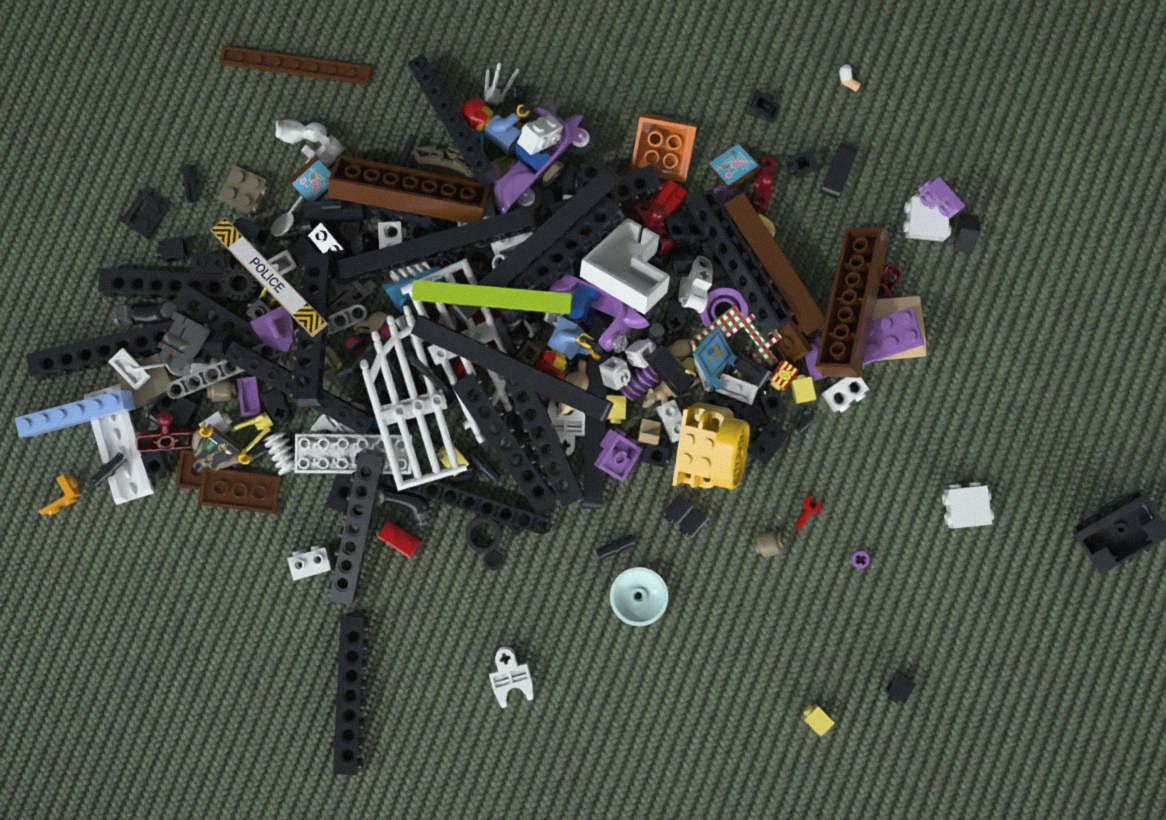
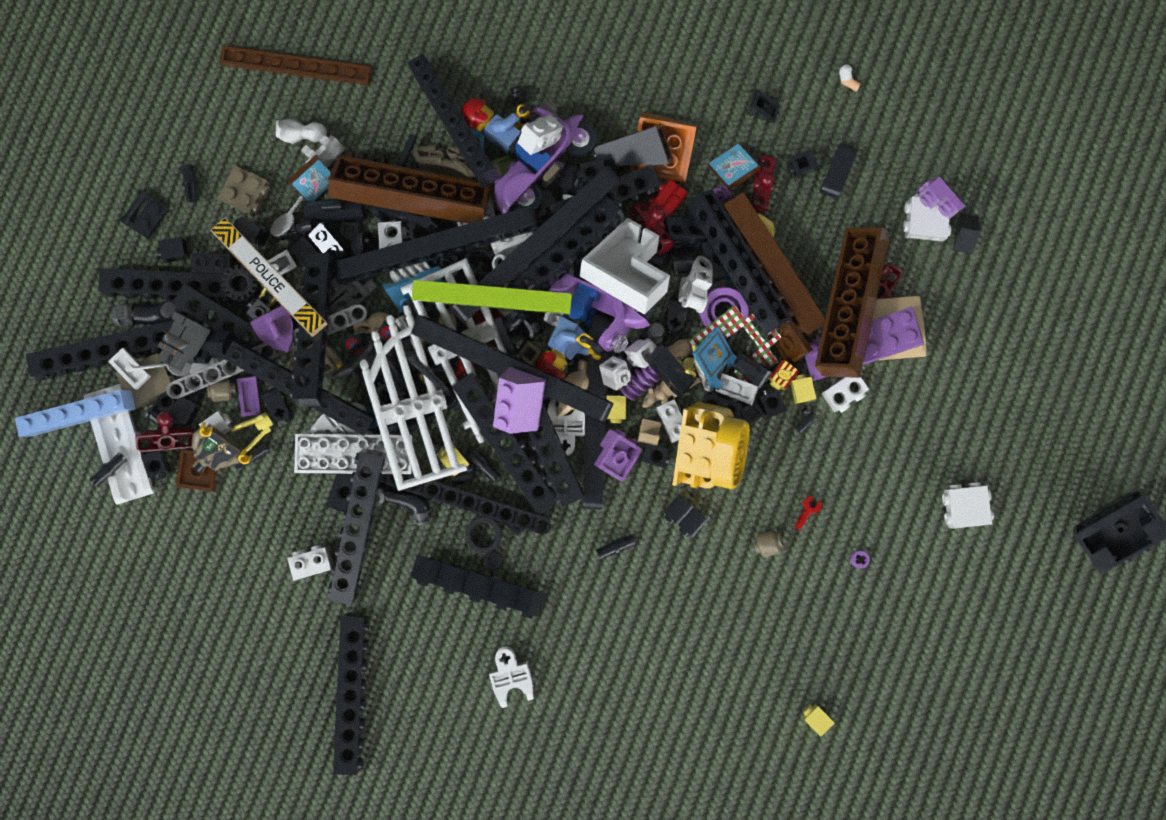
light orange bracket [39,475,81,516] -> none
reddish brown tile [198,467,282,514] -> none
white piece [264,431,295,475] -> none
red brick [377,520,422,558] -> none
white plant [483,63,519,106] -> none
light aqua dish [610,567,668,626] -> none
black brick [747,421,789,466] -> none
black brick [884,671,916,704] -> none
none -> black brick [410,555,548,619]
none -> slope [493,367,546,434]
none -> slope [594,123,673,166]

